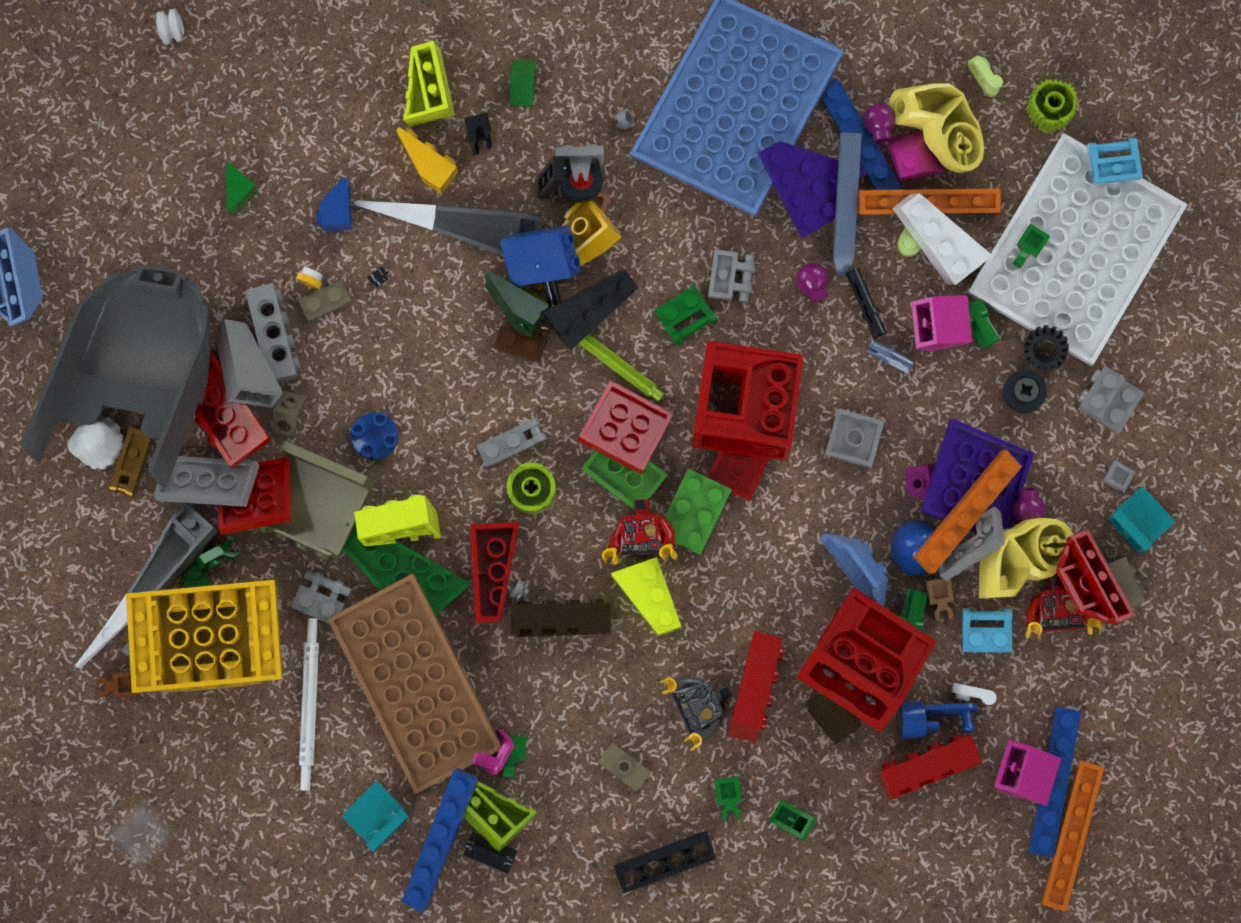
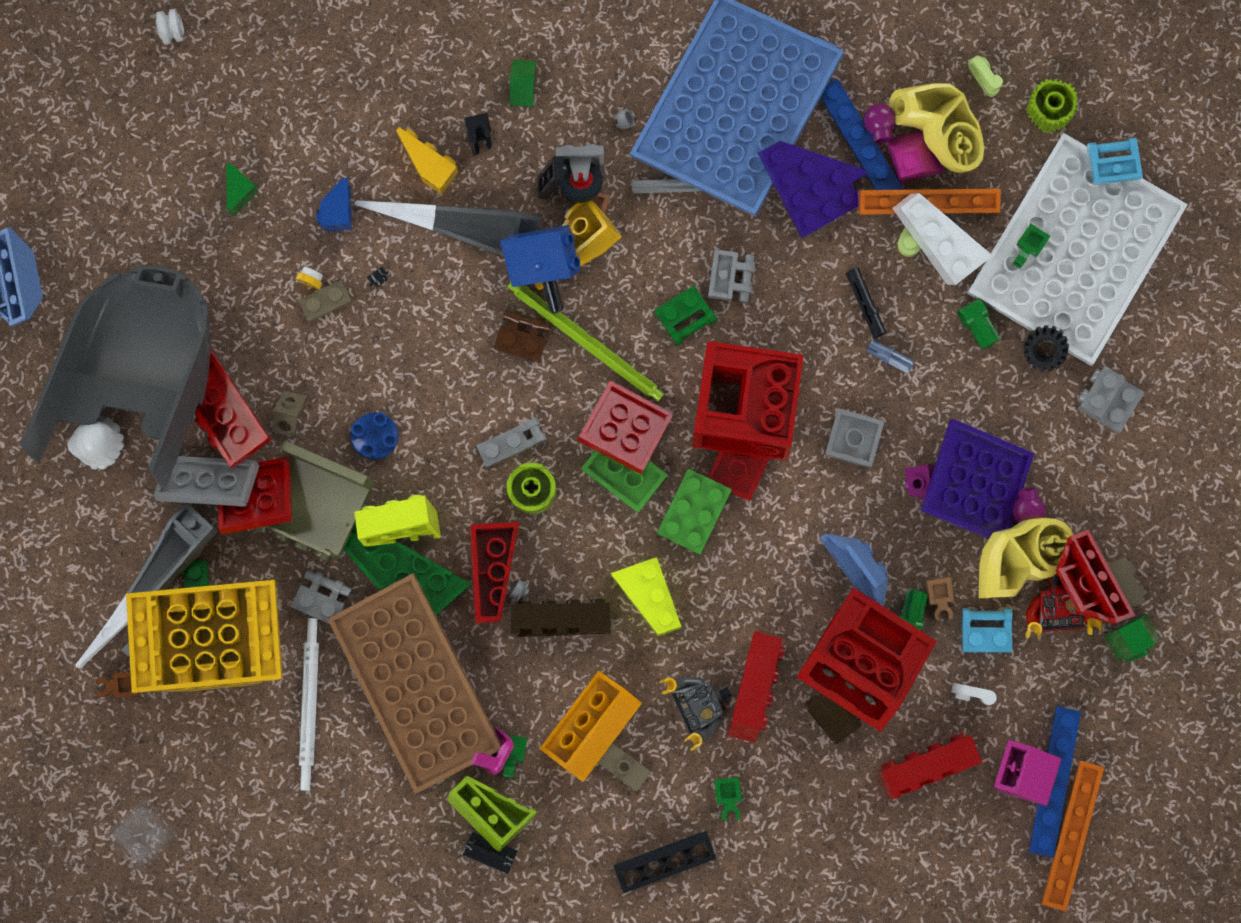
pearl gold plate [109,427,153,498] -> none
green plate [194,540,240,572] -> none
light grey slope [215,319,283,408] -> none
light grey brick [245,283,301,384] -> none
teal bracket [342,782,411,852] -> none
blue plate [401,768,479,913] -> none
neon yellow wedge [403,41,455,127] -> none
dark green slope [485,270,549,338] -> none
black wing [540,269,638,349] -> none
torso [602,499,678,565] -> none
green slope [769,800,817,841] -> none
magenta piece [796,263,829,303] -> none
sand blue piece [833,132,862,276] -> none
blue hair [891,520,937,576] -> none
blue piece [896,701,978,740] -> none
dark pink slope [911,295,973,352] -> none
orange plate [913,450,1022,574] -> none
light grey plate [939,506,1005,581] -> none
black wheel [1003,370,1047,413] -> none
light grey tile [1102,460,1136,493] -> none
teal bracket [1106,487,1175,554] -> none
none -> light orange slope [539,671,642,782]
none -> light grey axle [632,179,701,193]
none -> green wedge [1104,614,1160,662]

